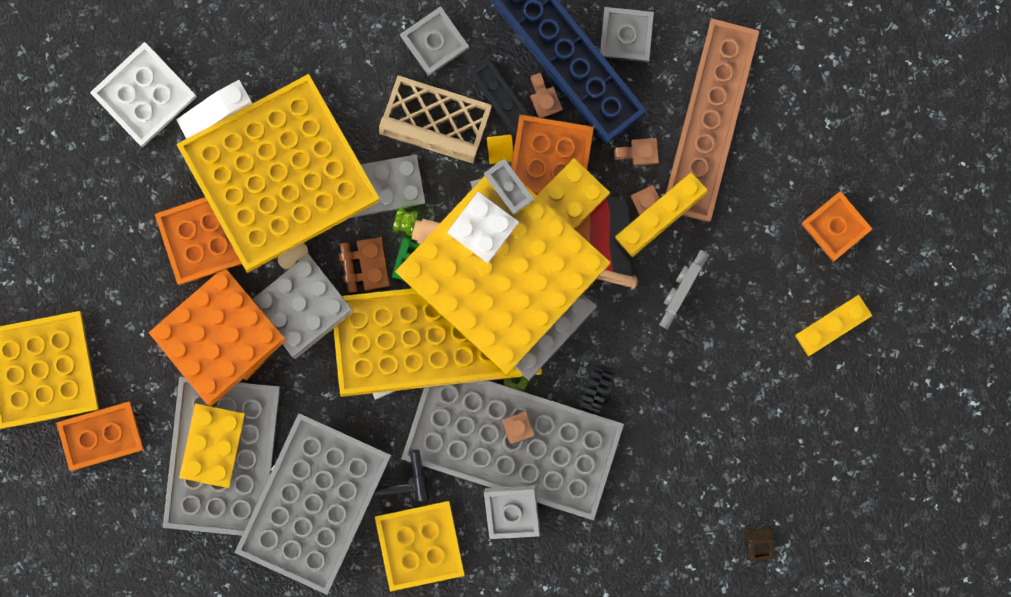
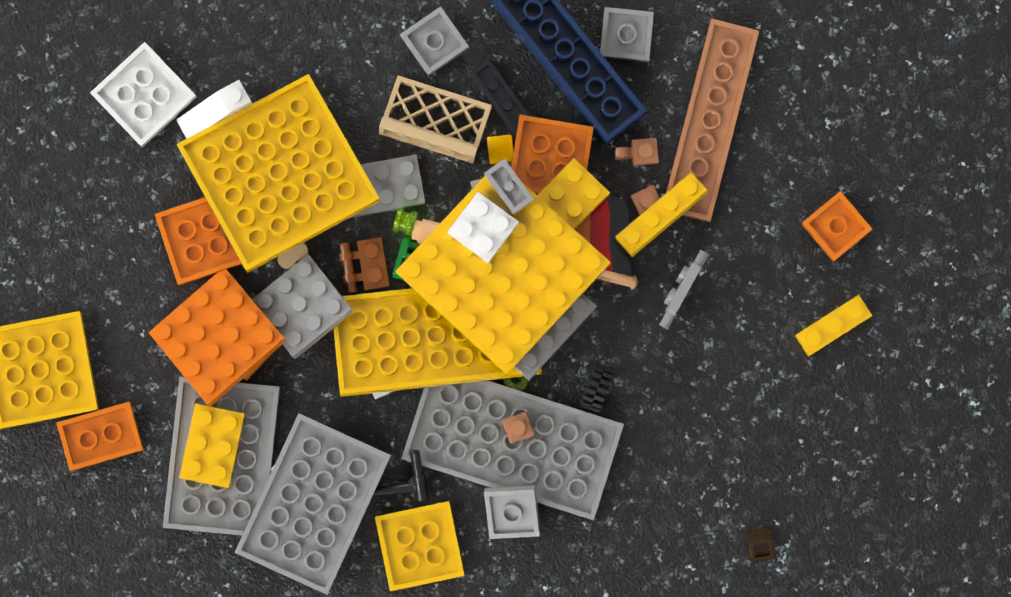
nougat plate [530,73,563,118] -> none

